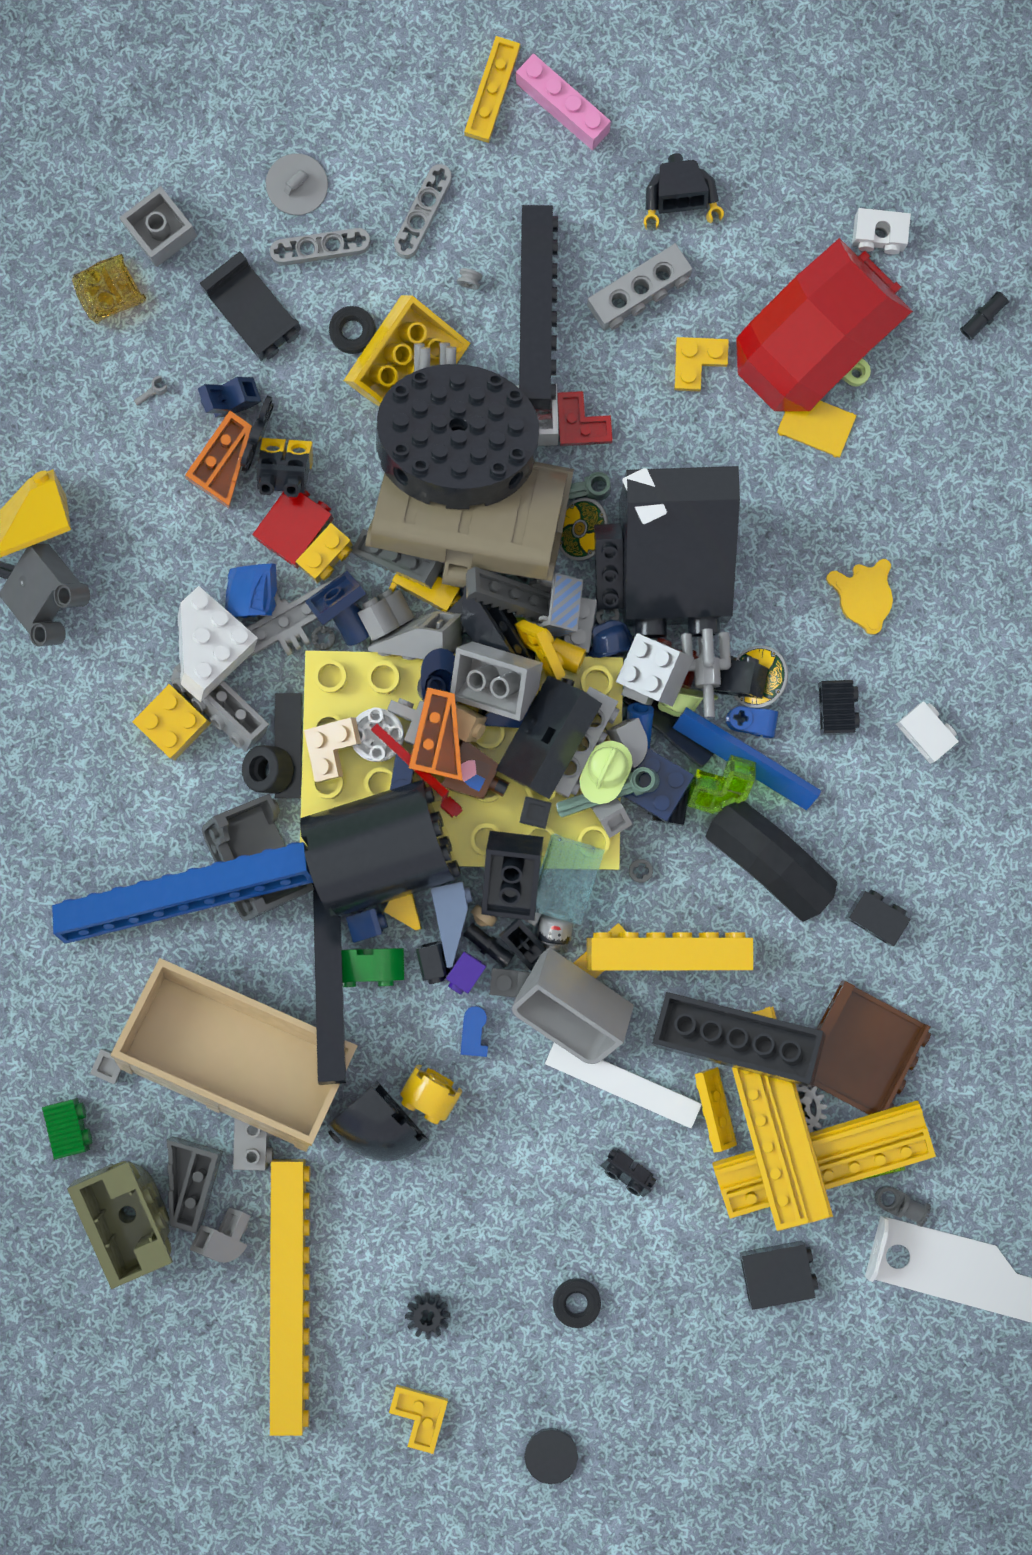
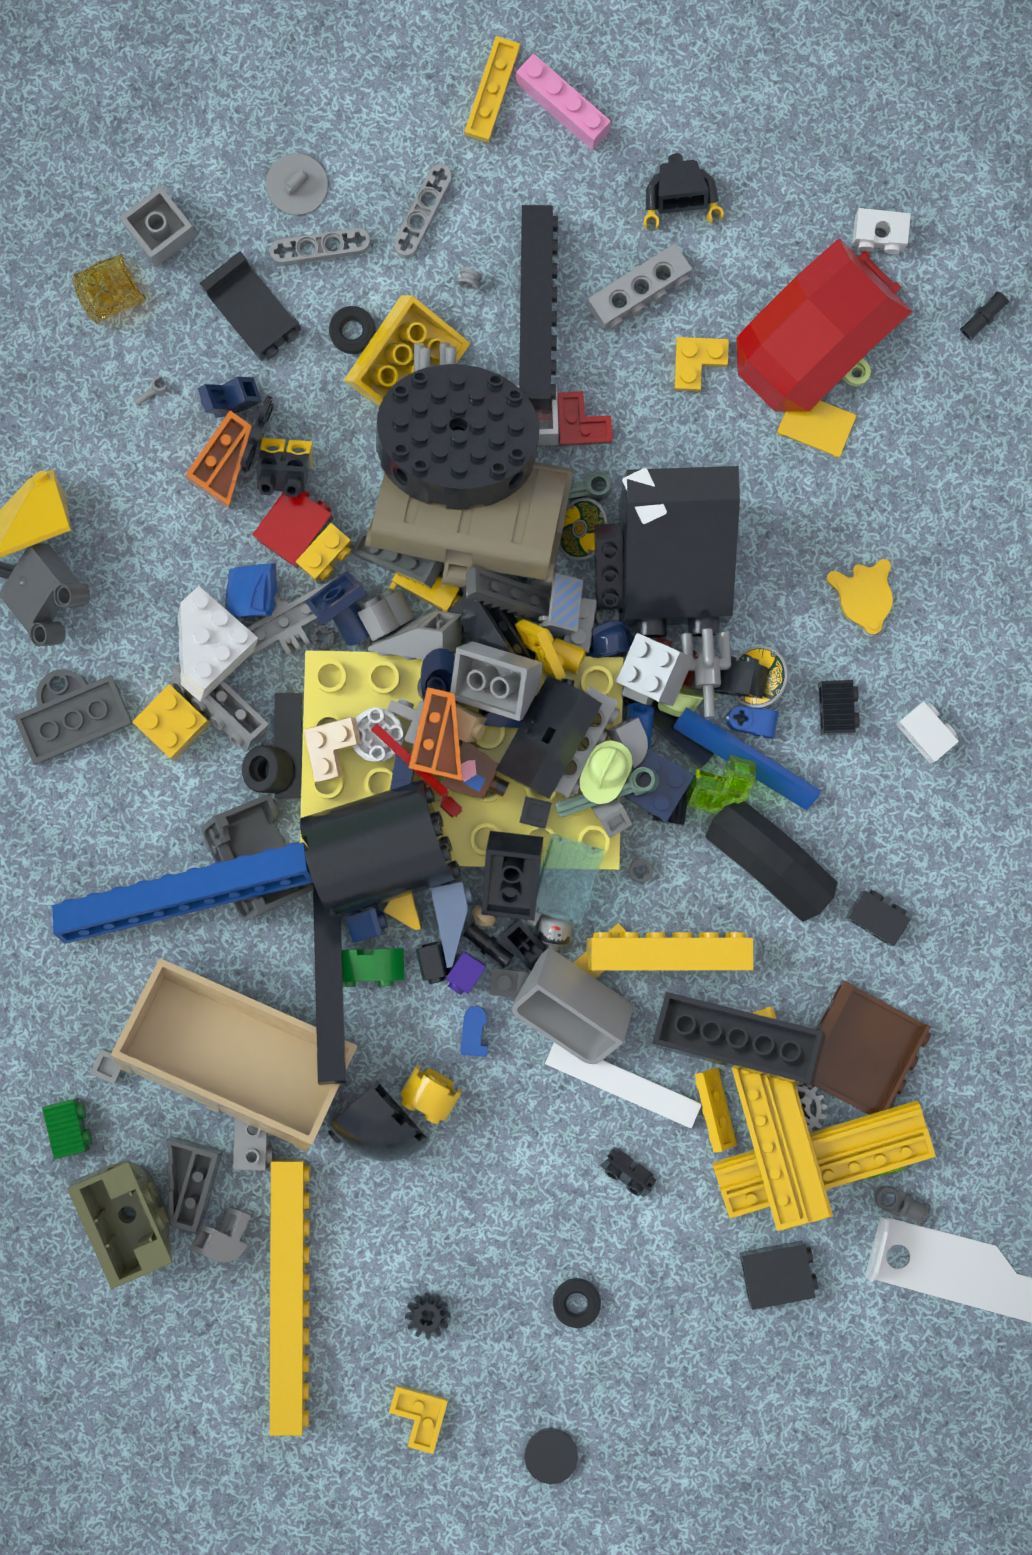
none -> dark grey plate [14,669,133,765]

